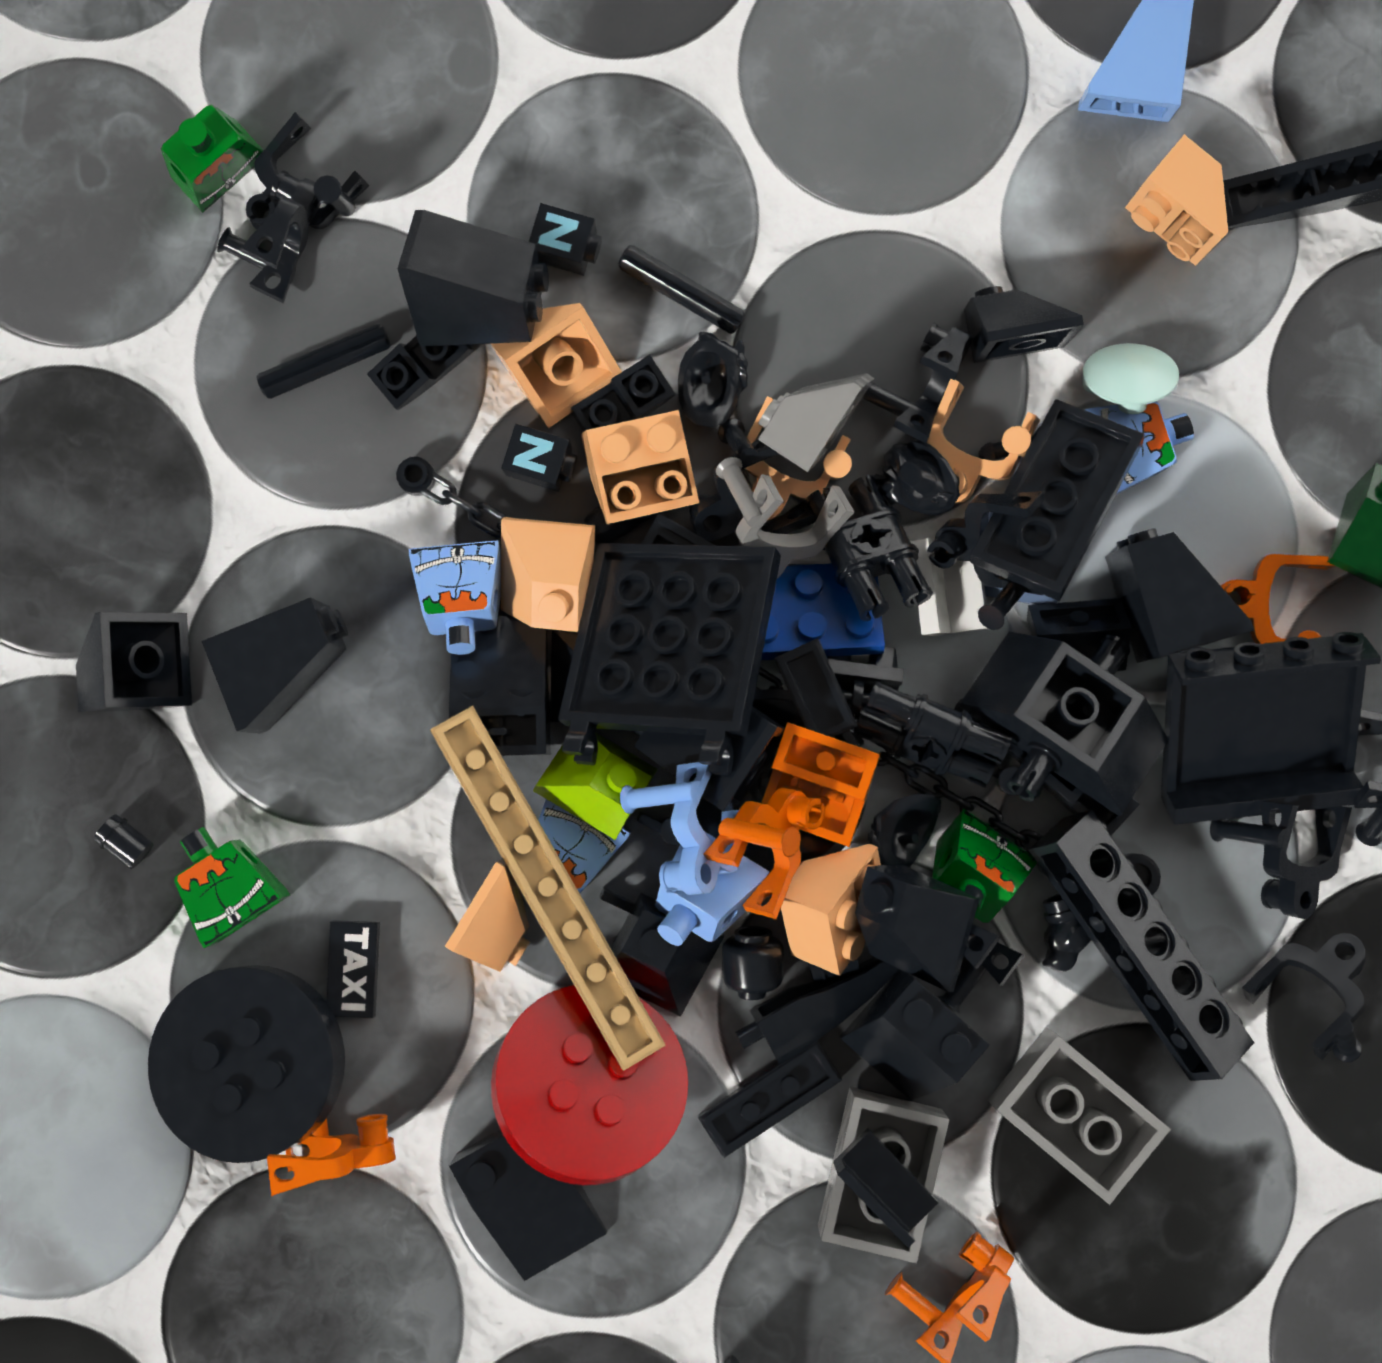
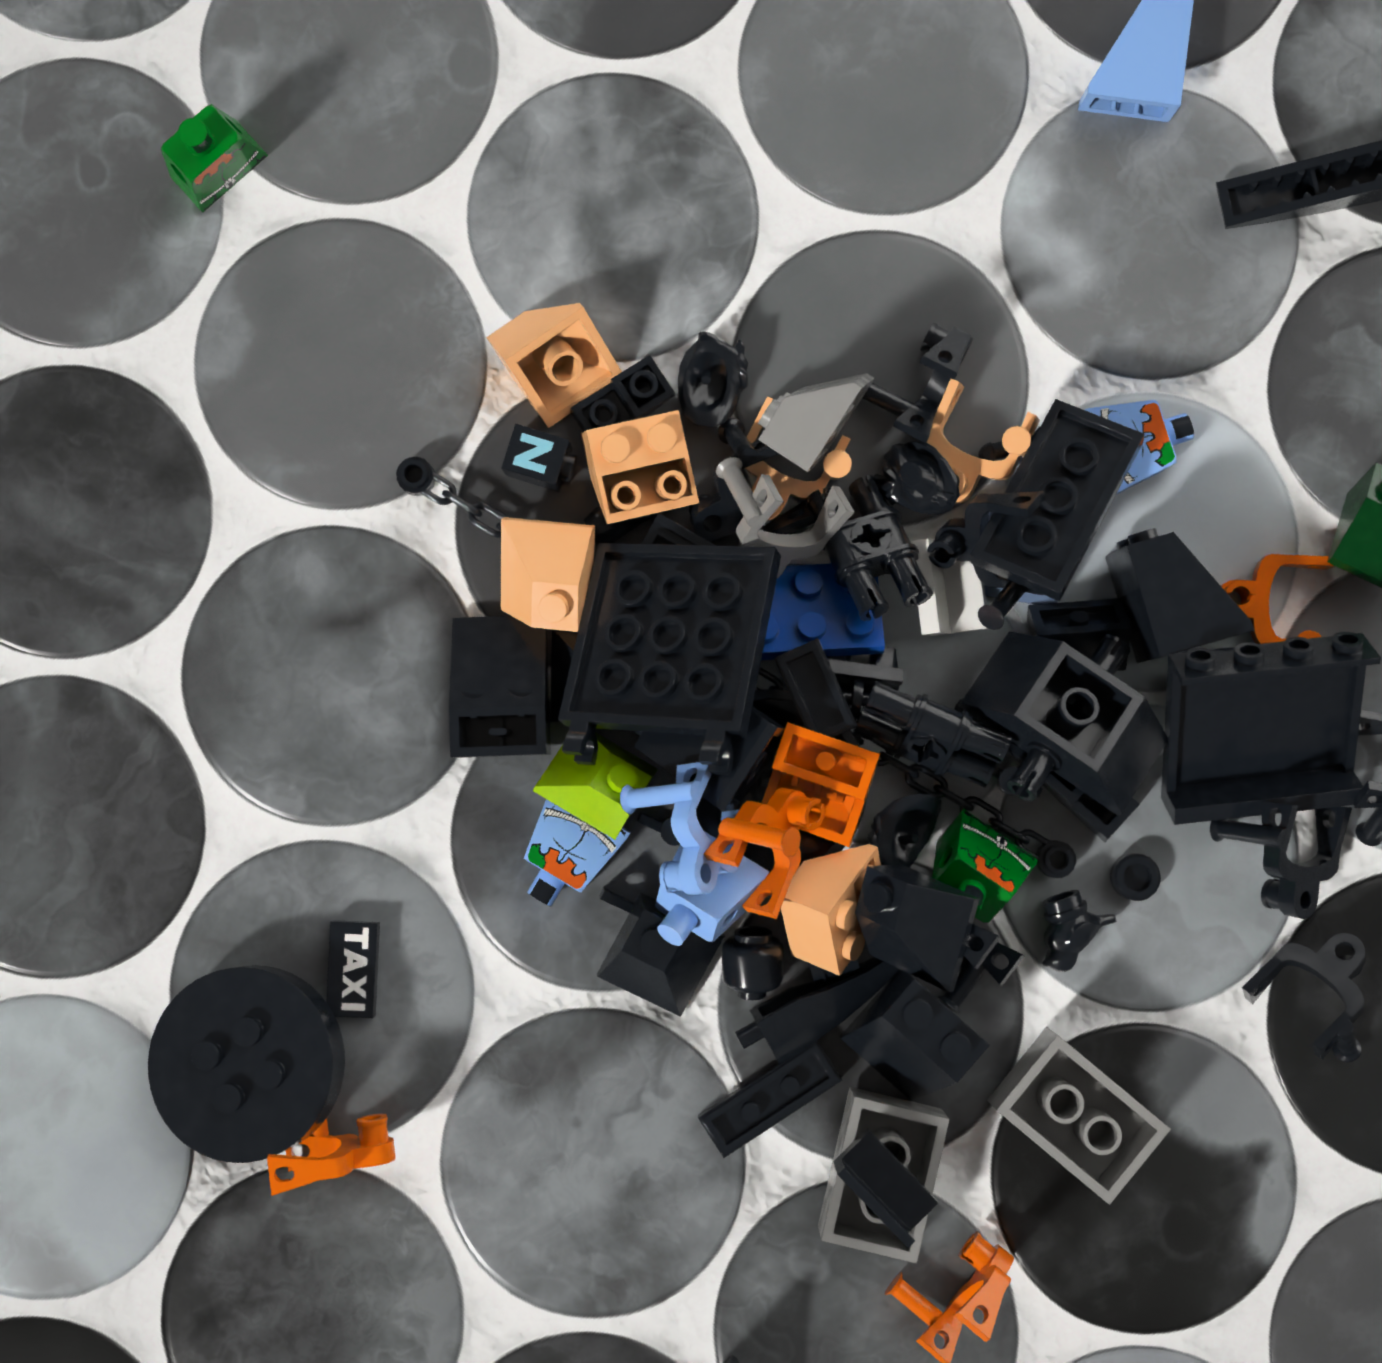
black slope [76,612,192,712] -> none
black piece [94,814,153,869] -> none
green torso [174,827,291,948] -> none
black slope [201,597,348,734] -> none
black piece [217,170,321,304] -> none
black piece [245,112,370,229] -> none
black axle [257,324,390,399] -> none
black slope [367,335,474,410] -> none
black slope [397,210,549,346] -> none
light blue torso [409,540,501,655] -> none
tan tile [430,706,666,1071] -> none
light nougat slope [445,859,530,972] -> none
black slope [449,1129,607,1281] -> none
red brick [491,985,688,1185] -> none
black brick [529,203,602,276] -> none
black axle [618,245,744,334] -> none
black slope [964,286,1084,363] -> none
black brick [1029,809,1255,1081] -> none
light aqua dish [1082,343,1179,414] -> none
light nougat slope [1125,134,1228,266] -> none

